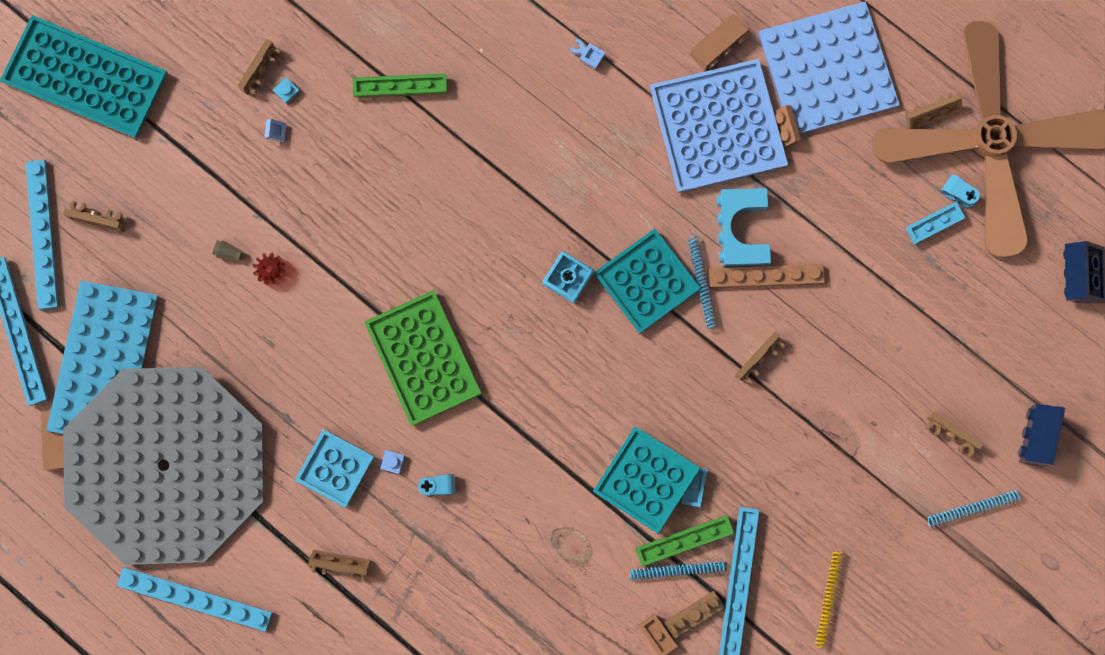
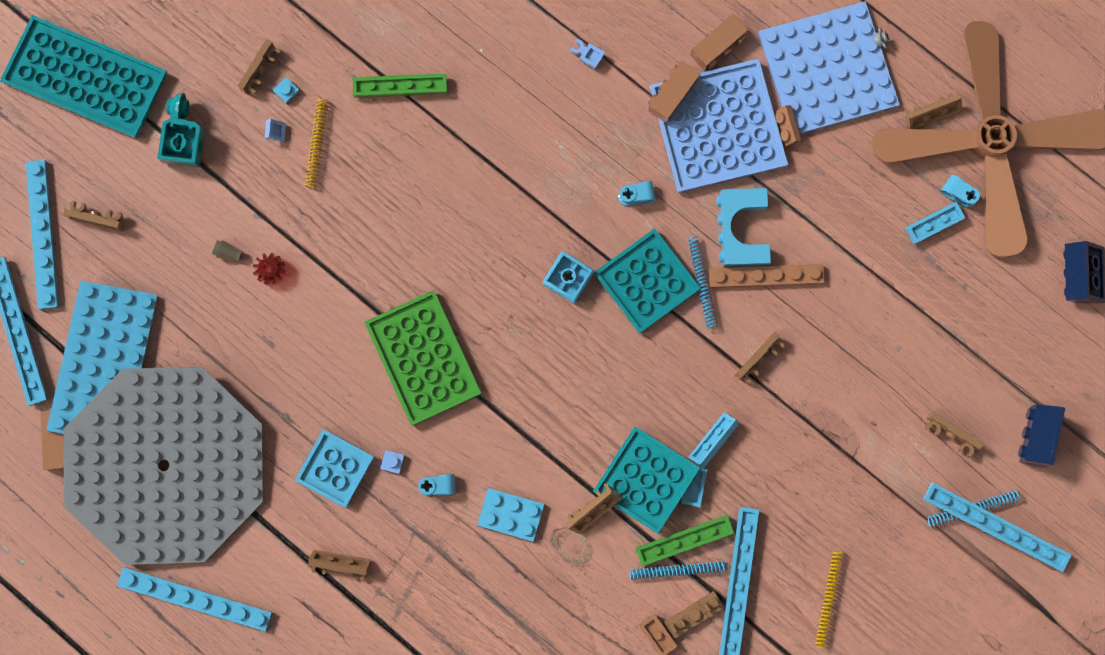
none -> teal brick [157,93,205,168]
none -> yellow piece [305,99,327,189]
none -> medium azure plate [477,488,544,542]
none -> medium nougat plate [566,483,622,534]
none -> medium azure piece [618,181,656,206]
none -> nougat brick [648,61,700,124]
none -> medium azure plate [688,413,740,469]
none -> light grey plate [874,28,890,49]
none -> medium azure plate [922,482,1072,572]

